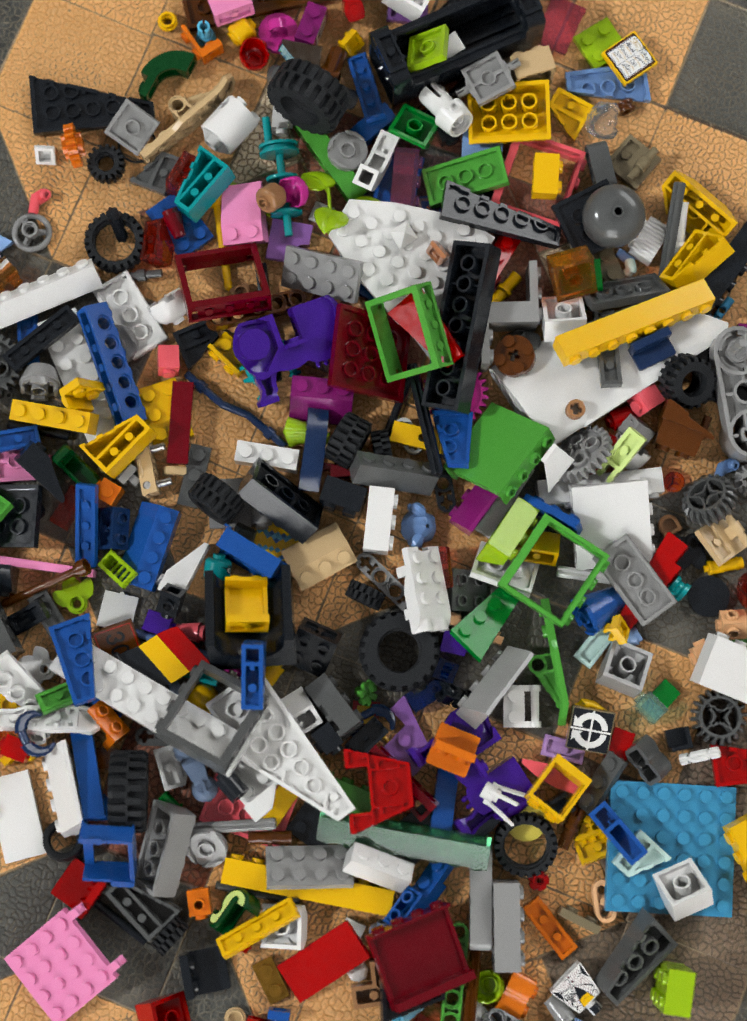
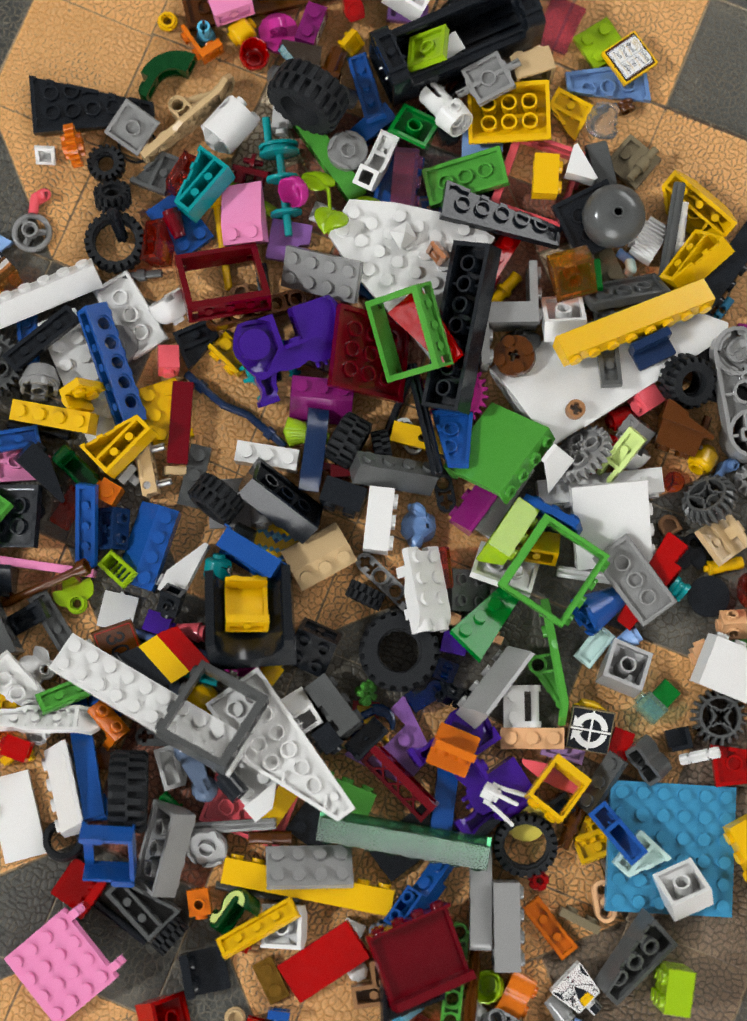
dark blue piece [14,710,56,757] -> none
blue wing [48,613,96,707] -> none
blue slope [241,640,266,710] -> none
medium nougat head [256,182,286,213] -> none
white brick [342,842,415,893] -> none
red wing [343,749,414,835] -> none
yellow tile [603,614,630,645] -> none
none -> black tyre [93,179,132,214]
none -> dark red hips [232,153,271,189]
none -> light nougat plate [500,728,565,750]
none -> white slope [564,143,598,186]
none -> yellow head [687,444,718,475]

